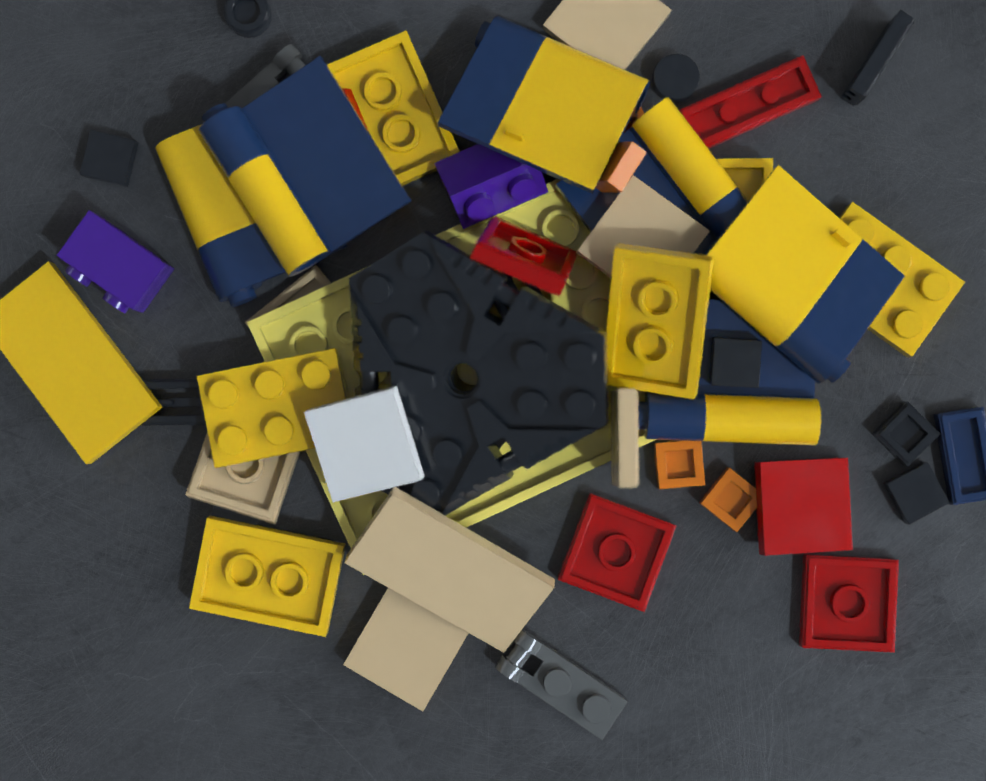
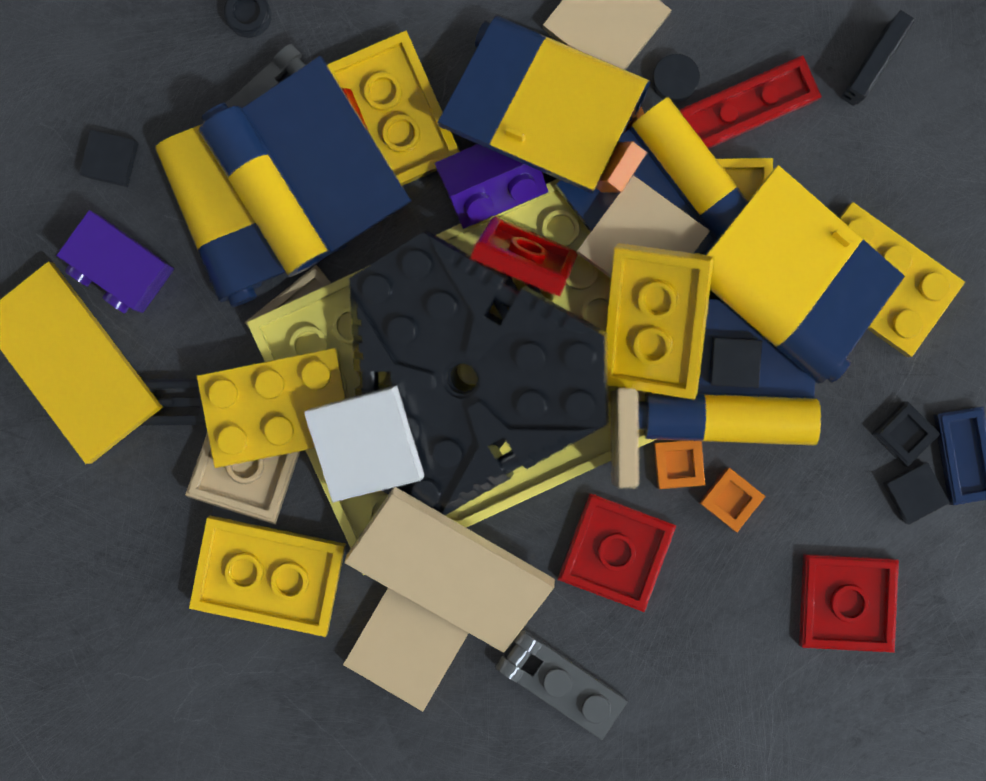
red tile [755,458,853,556] -> none

